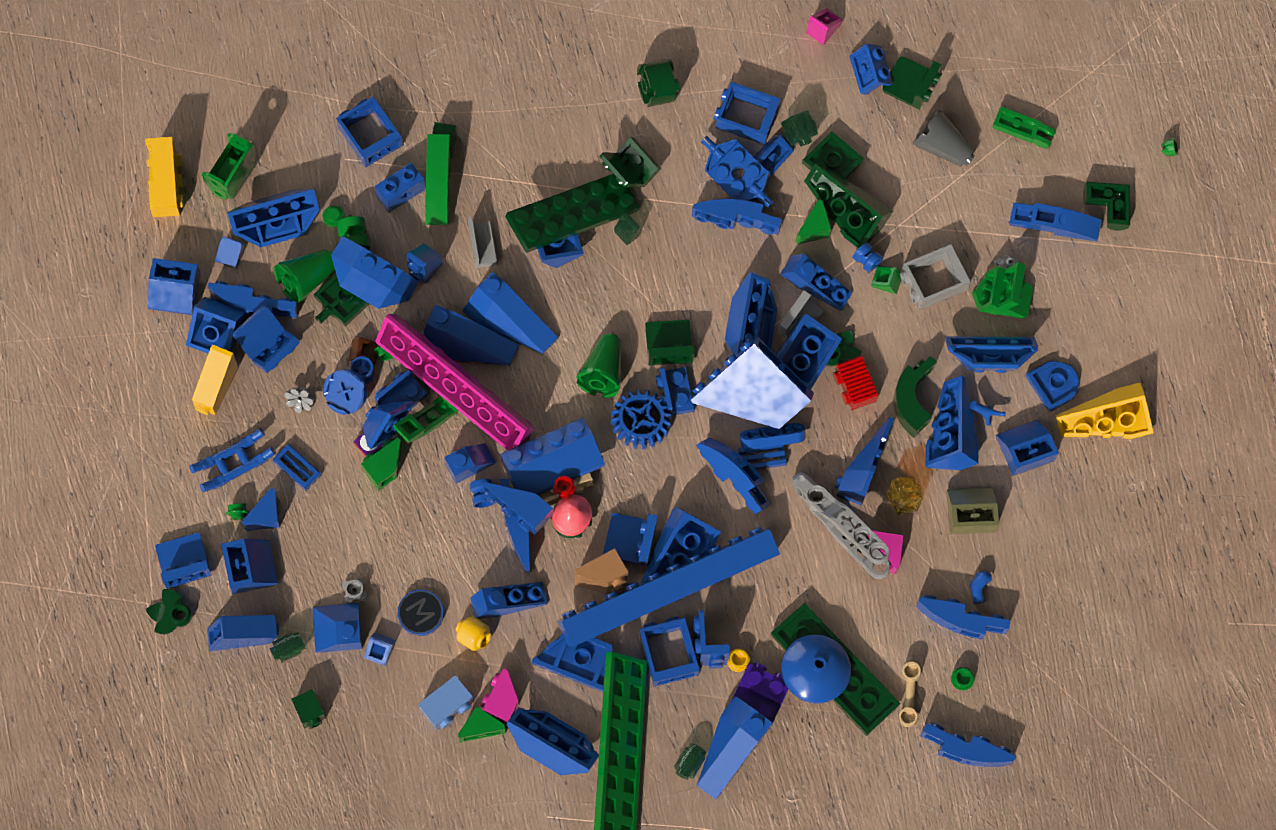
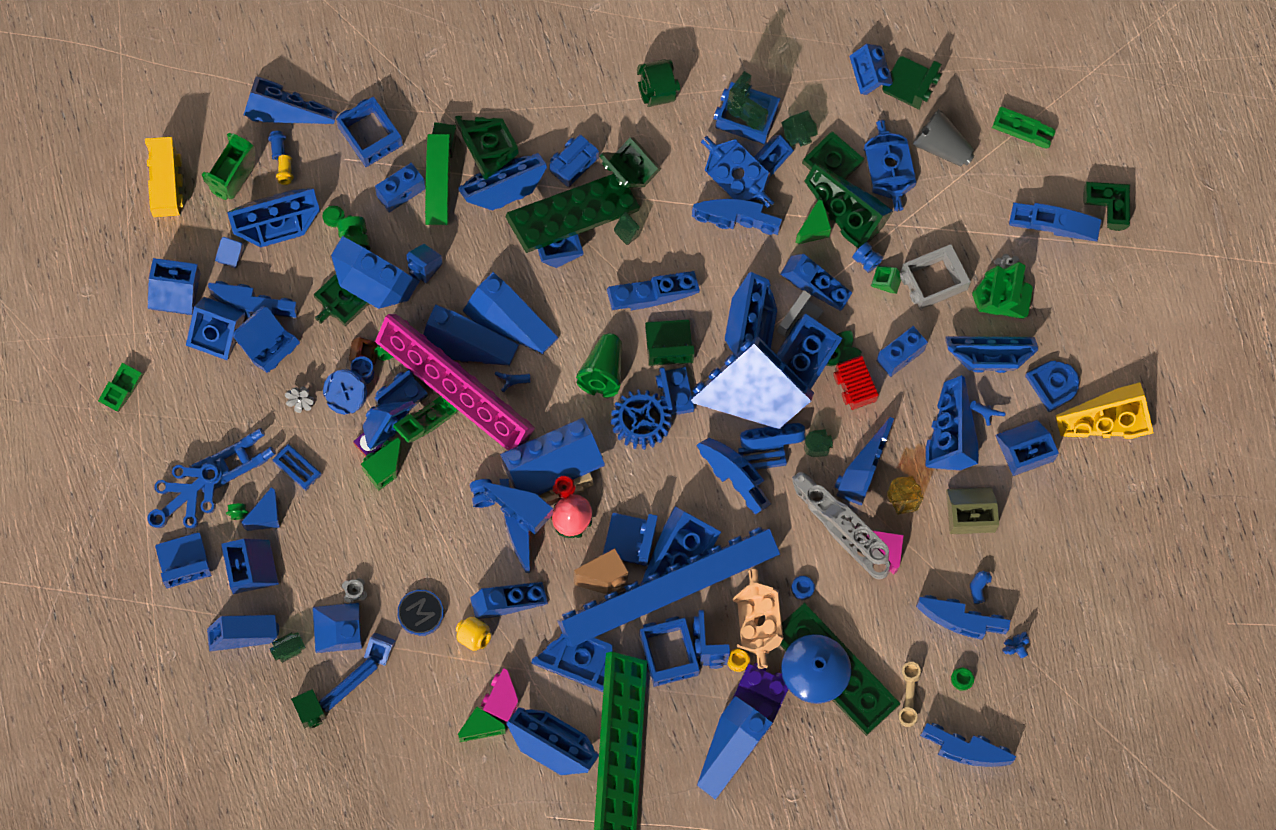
dark green plate [146,589,192,635] -> none
yellow slope [192,345,238,415] -> none
green cone [274,249,335,303] -> none
medium blue brick [418,675,473,731] -> none
blue slope [444,443,496,484] -> none
light grey panel [468,217,497,268] -> none
clear green brick [674,743,706,780] -> none
dark pink slope [807,8,844,45] -> none
dark green arch [893,356,937,438] -> none
green hinge [1161,138,1178,156] -> none
none -> green slope [98,363,144,412]
none -> blue plant [147,462,222,529]
none -> blue wedge [243,76,337,124]
none -> blue pin [268,131,286,160]
none -> yellow pin [276,155,294,185]
none -> blue axle [319,658,378,712]
none -> dark green wing [455,116,519,180]
none -> blue wedge [458,153,547,211]
none -> blue bar [495,371,530,392]
none -> blue brick [549,135,599,187]
none -> blue slope [607,271,700,311]
none -> clear green bracket [727,71,768,132]
none -> light nougat plate [733,569,783,669]
none -> blue tile [791,576,815,600]
none -> clear green plate [804,429,833,457]
none -> blue plate [863,120,916,211]
none -> blue brick [876,326,928,377]
none -> blue plant [1002,632,1030,658]

